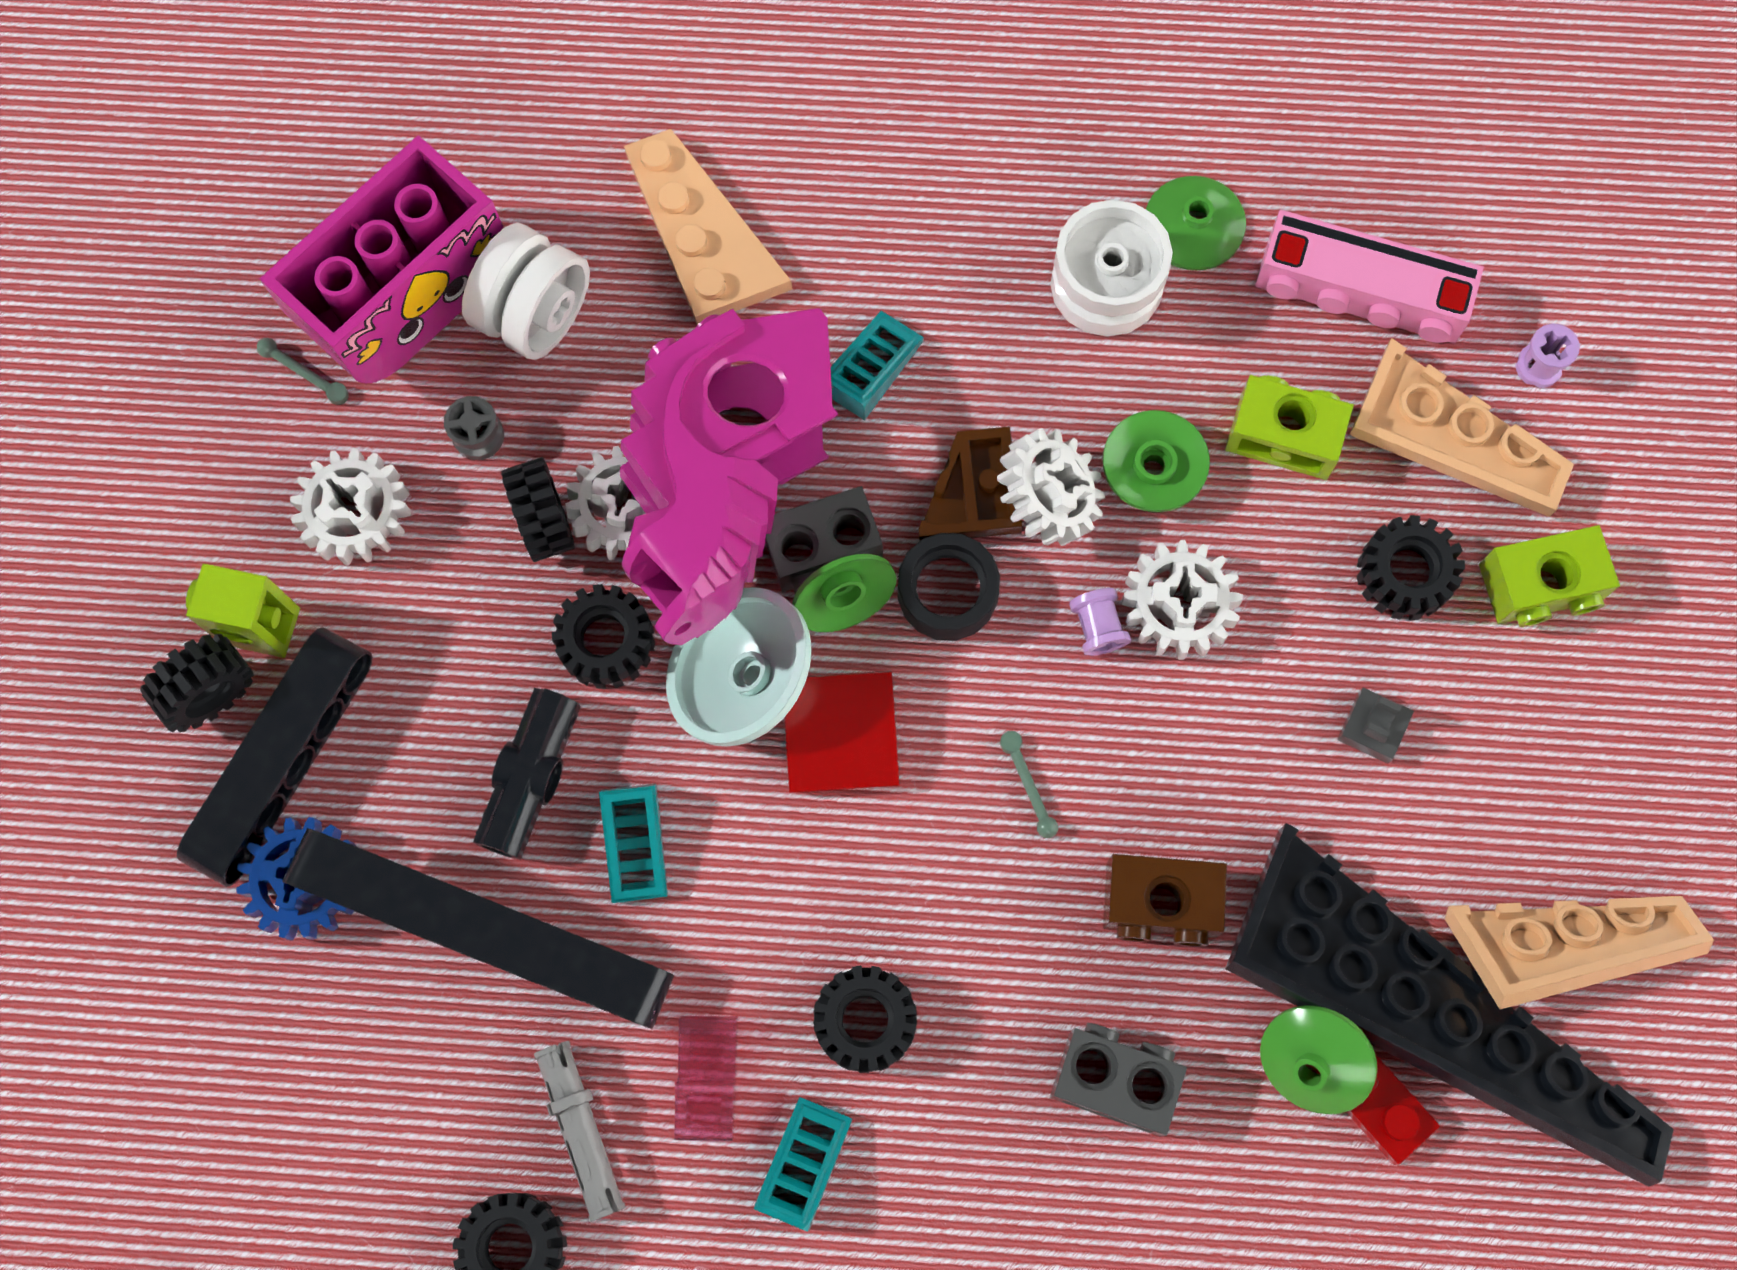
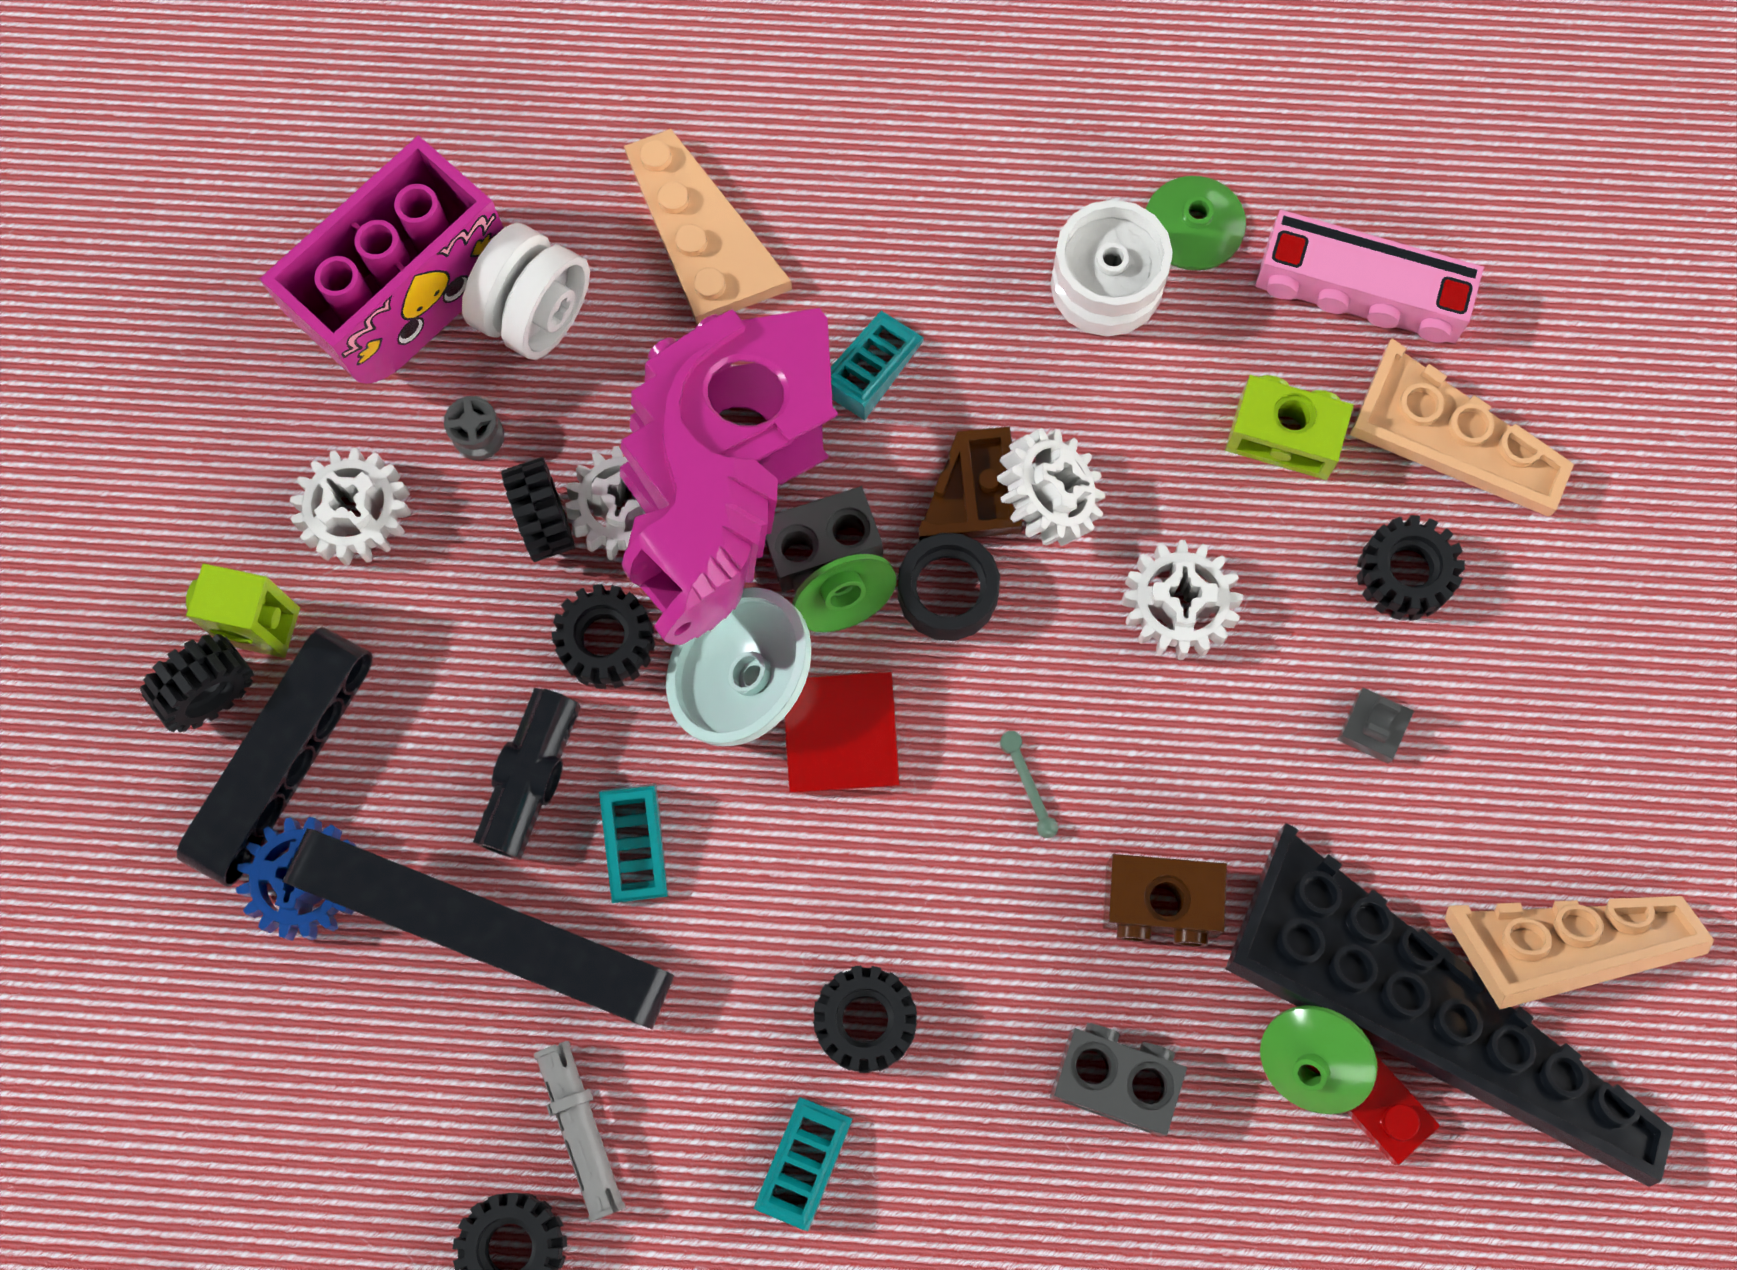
sand green hinge [256,337,349,405] -> none
clear pink slope [674,1016,738,1141] -> none
lavender bush [1069,588,1131,656] -> none
bright green dish [1102,410,1210,512] -> none
lime brick [1479,525,1620,627] -> none
lavender bush [1515,323,1580,388] -> none

